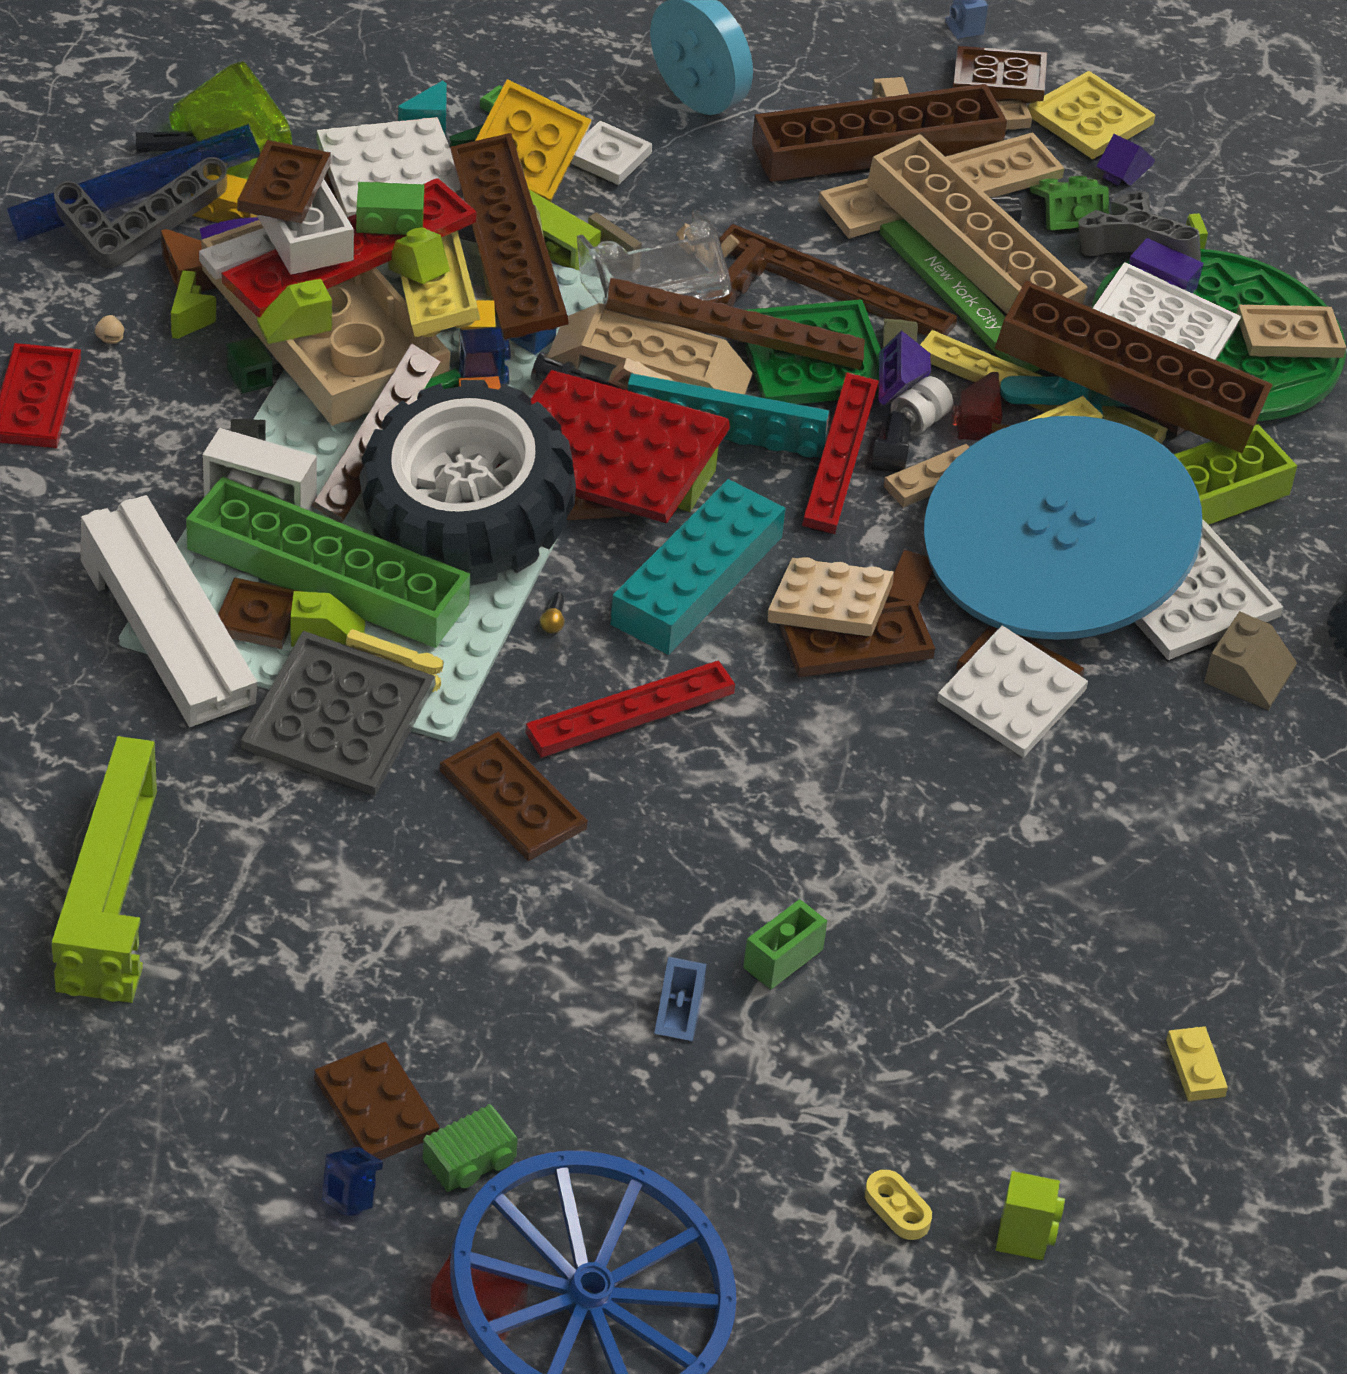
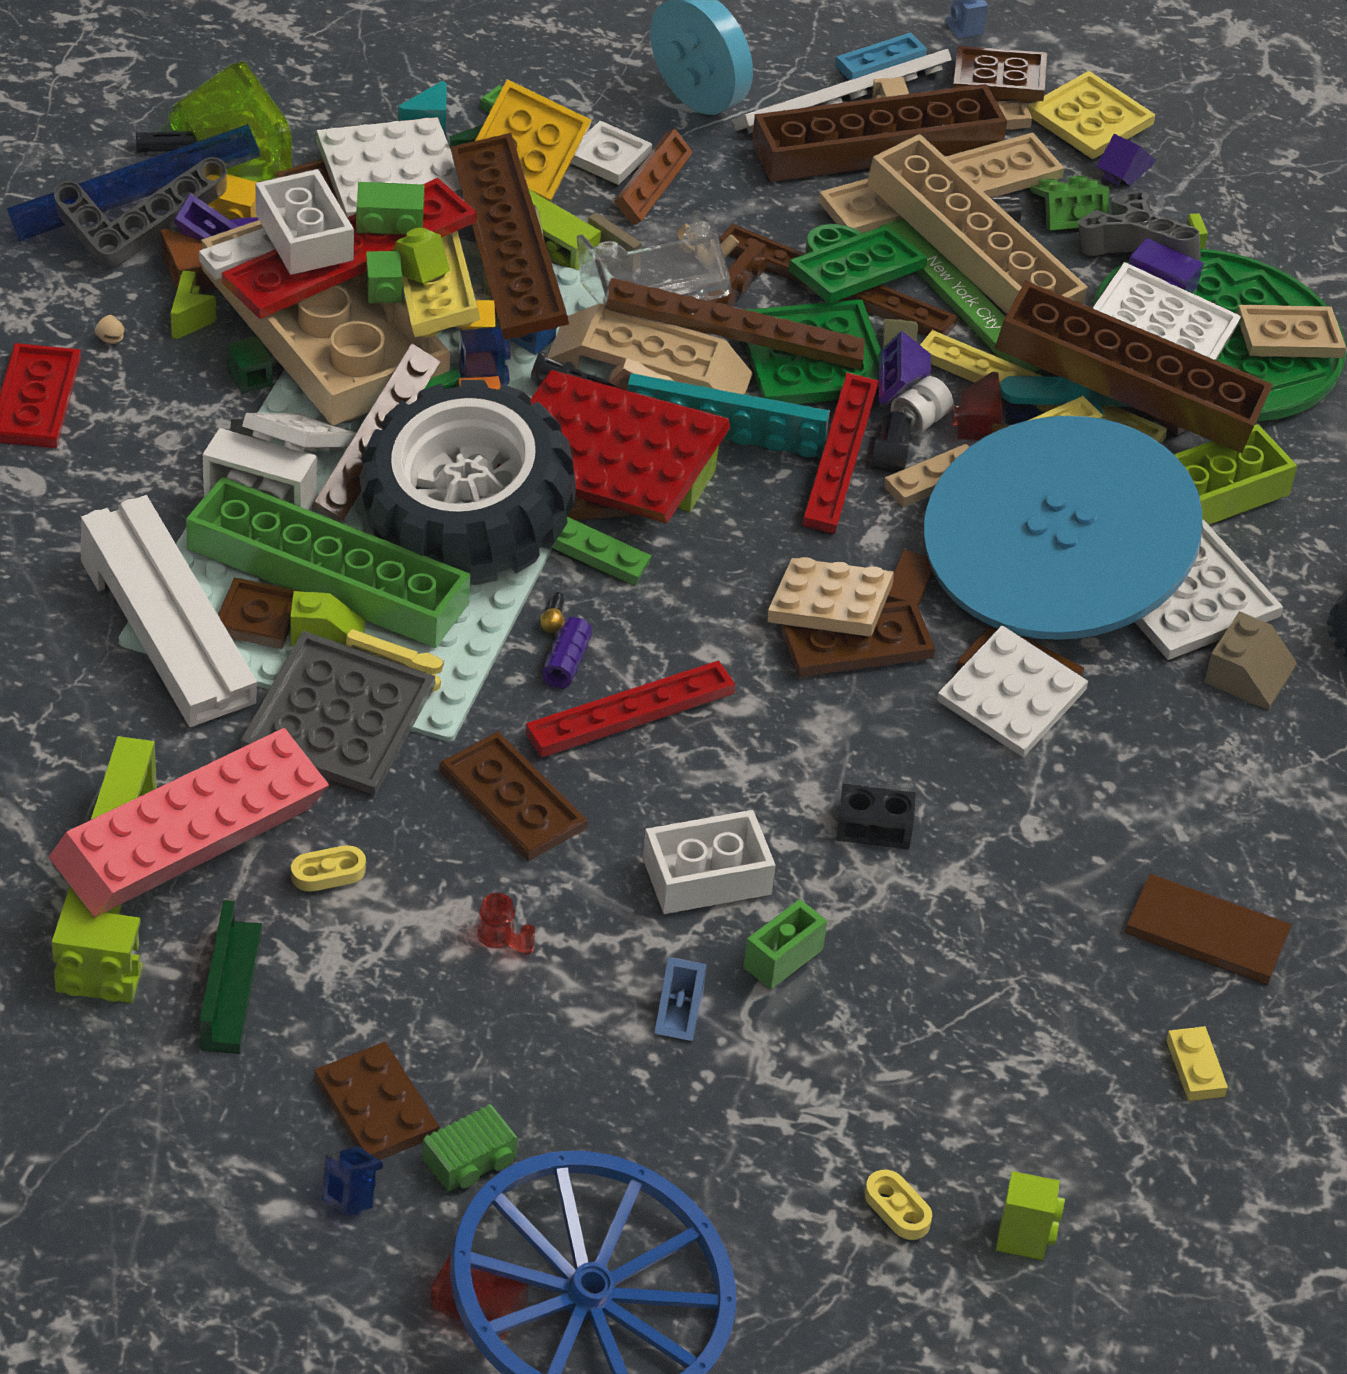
reddish brown plate [237,140,331,223] -> none
lime slope [257,279,332,344] -> none
teal brick [610,479,786,655] -> none
none -> coral brick [49,728,329,918]
none -> dark purple slope [174,193,239,241]
none -> dark green fence [200,900,262,1054]
none -> white plate [242,413,356,452]
none -> light yellow plate [291,845,366,892]
none -> bright green brick [366,251,402,303]
none -> clear red piece [477,893,536,955]
none -> dark purple axle [542,617,592,688]
none -> bright green plate [551,517,652,586]
none -> dark orange plate [614,128,693,225]
none -> white brick [643,810,776,914]
none -> white plate [732,49,952,133]
none -> green plate [788,224,928,304]
none -> dark azure plate [835,32,927,80]
none -> black brick [836,784,916,849]
none -> tile [1005,403,1039,425]
none -> reddish brown tile [1125,873,1292,985]

